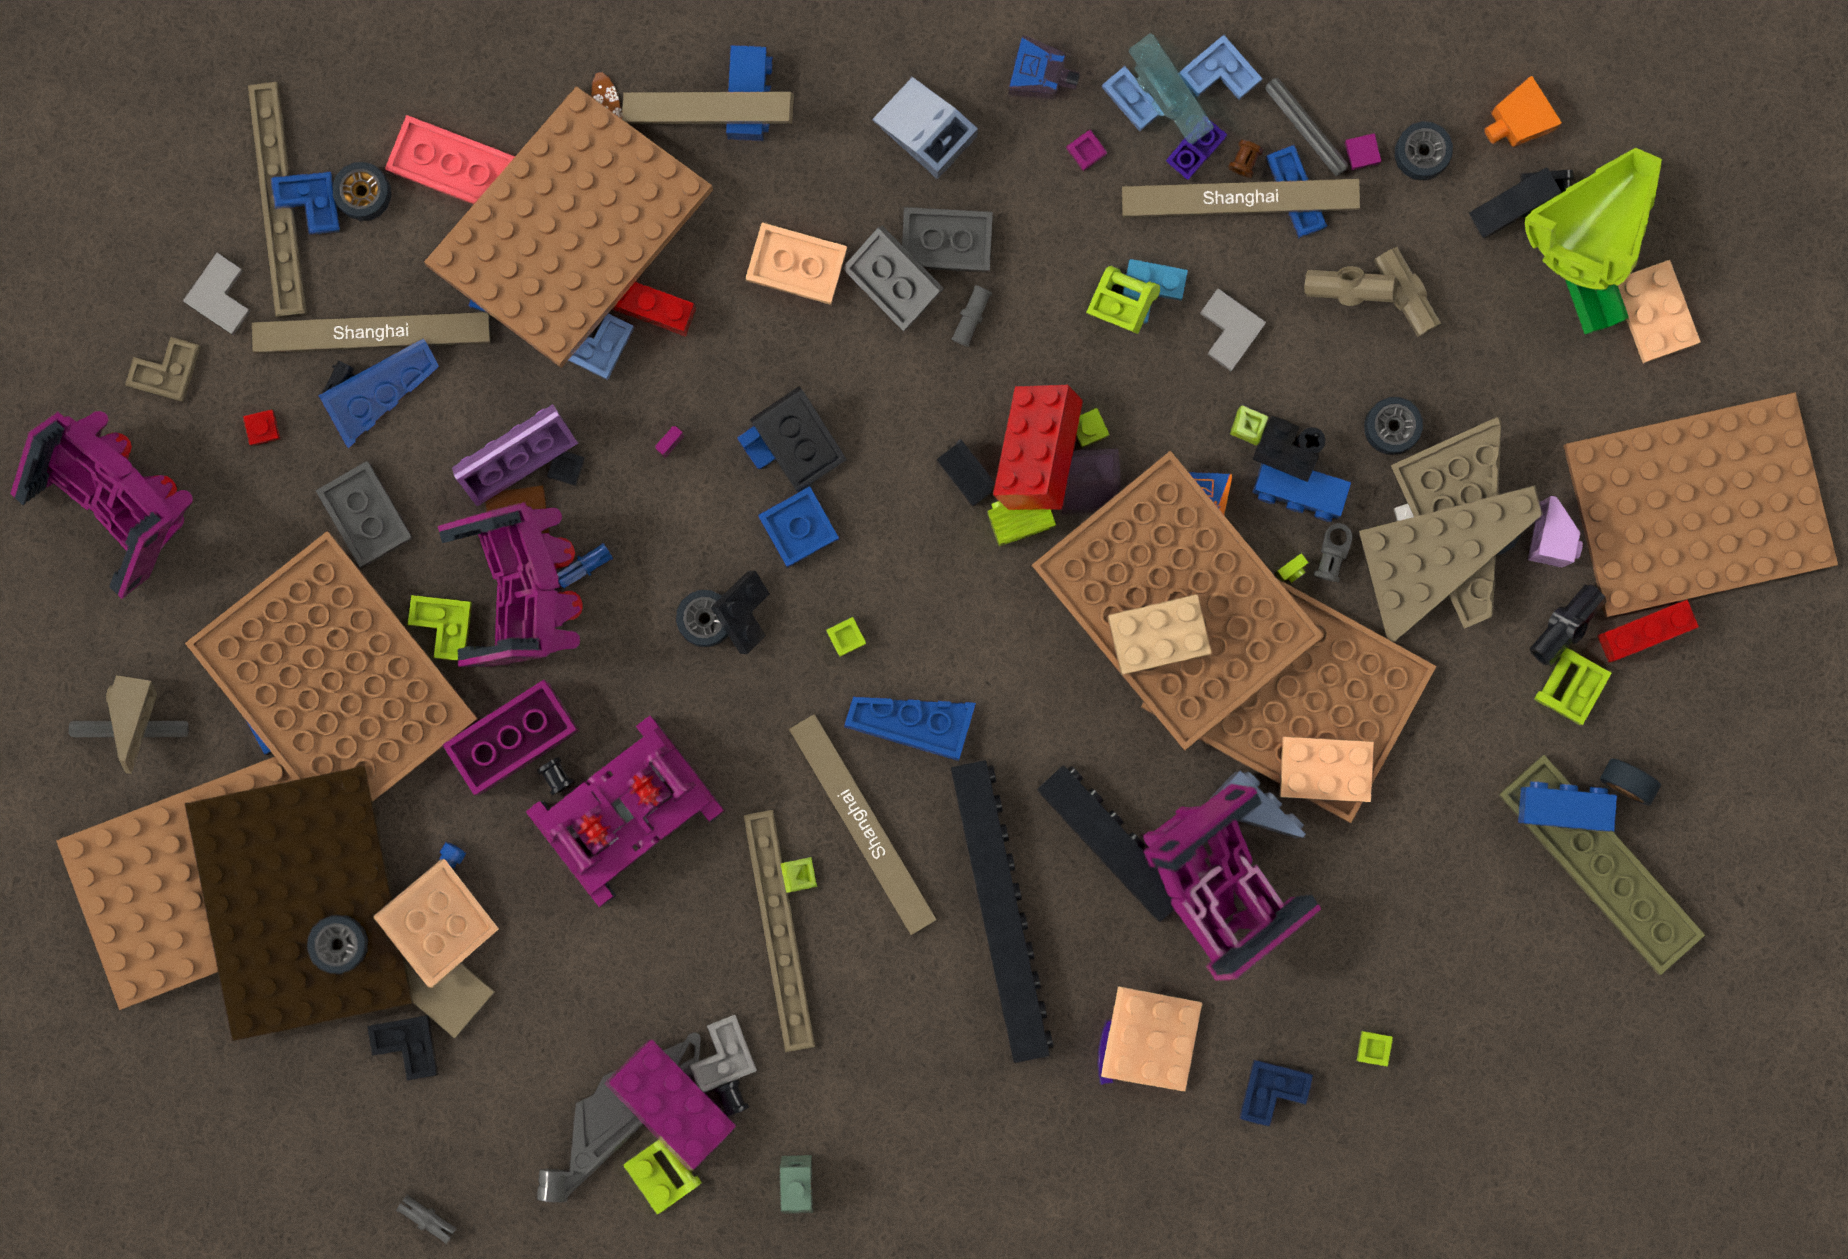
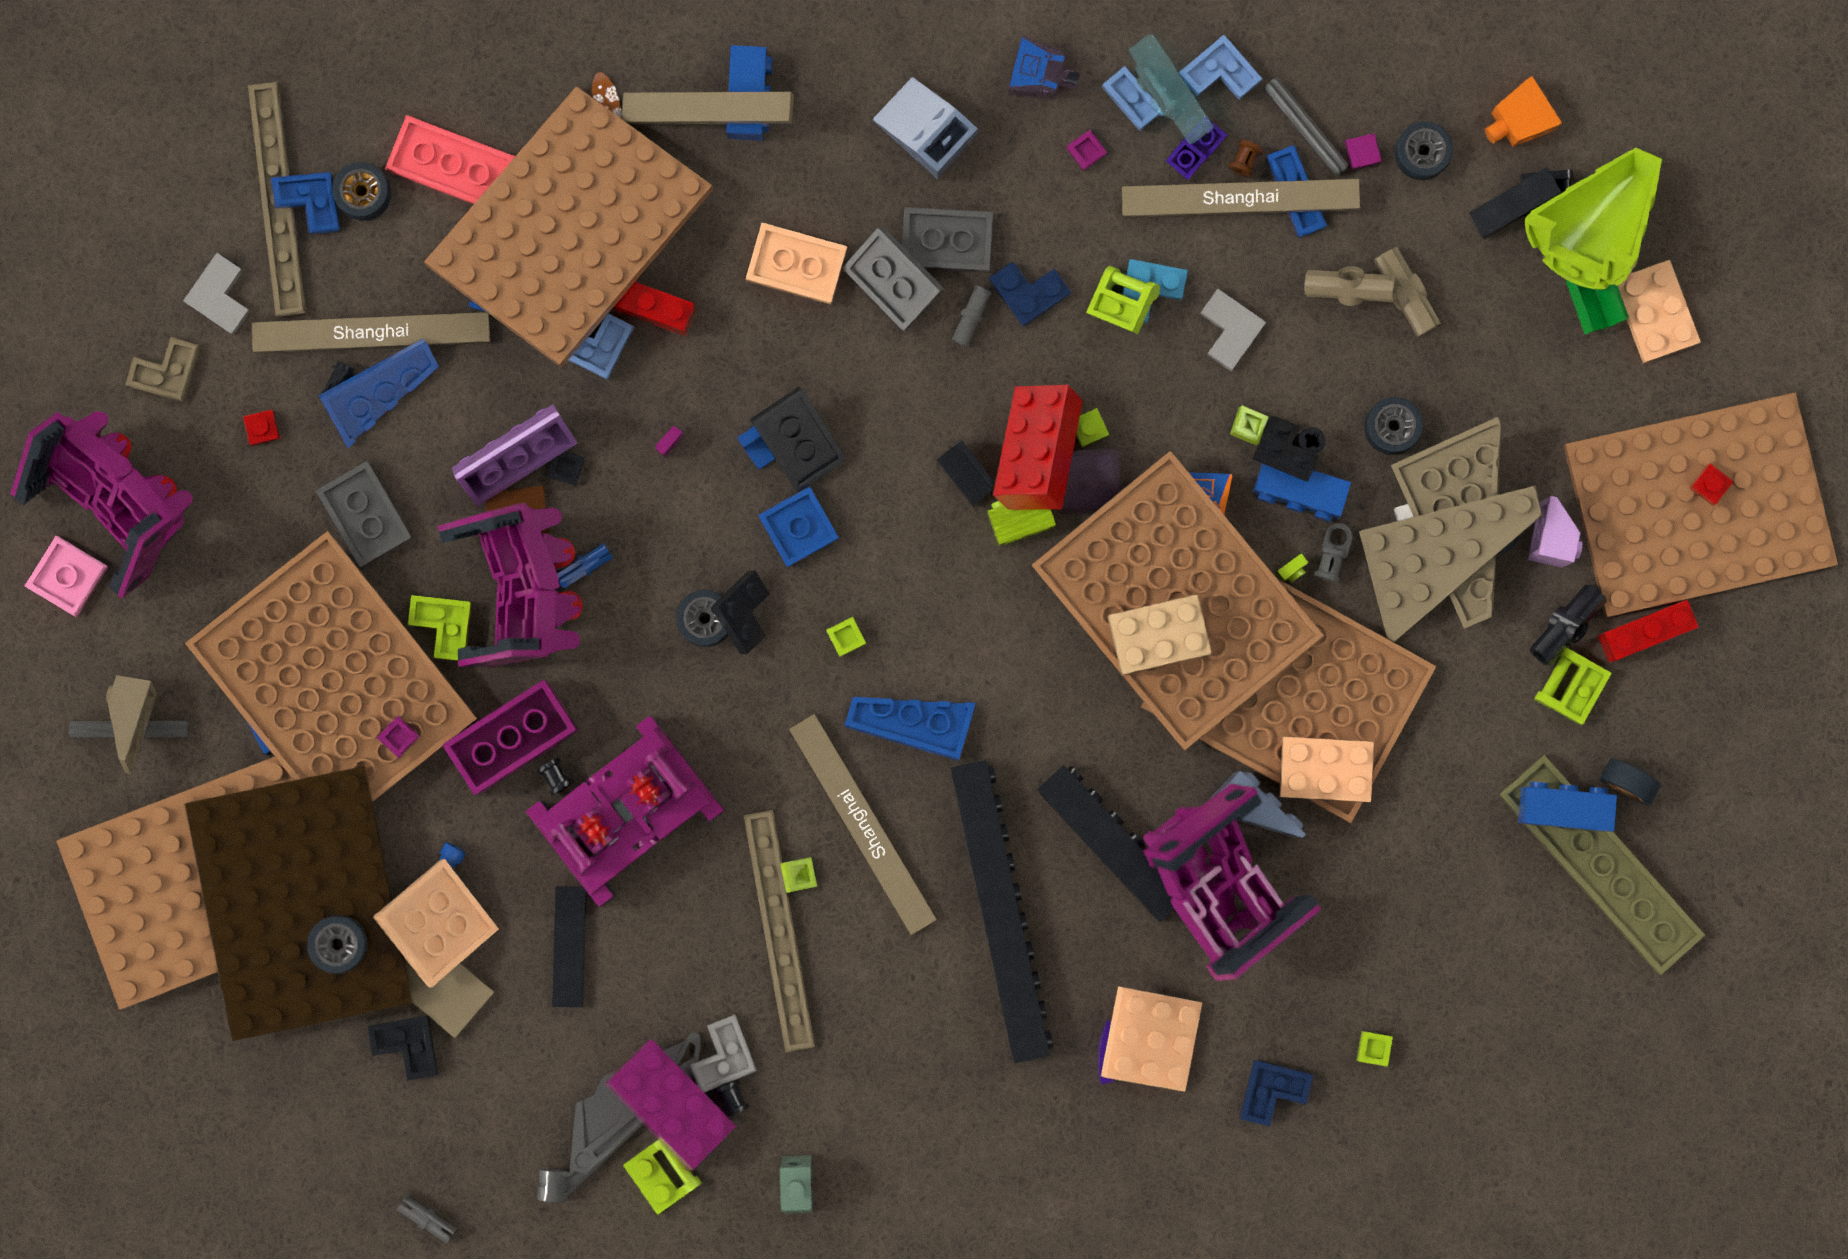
none -> bright pink tile [25,535,109,617]
none -> magenta tile [377,716,421,758]
none -> black tile [552,886,586,1008]
none -> dark blue plate [989,262,1071,328]
none -> red plate [1690,463,1734,506]

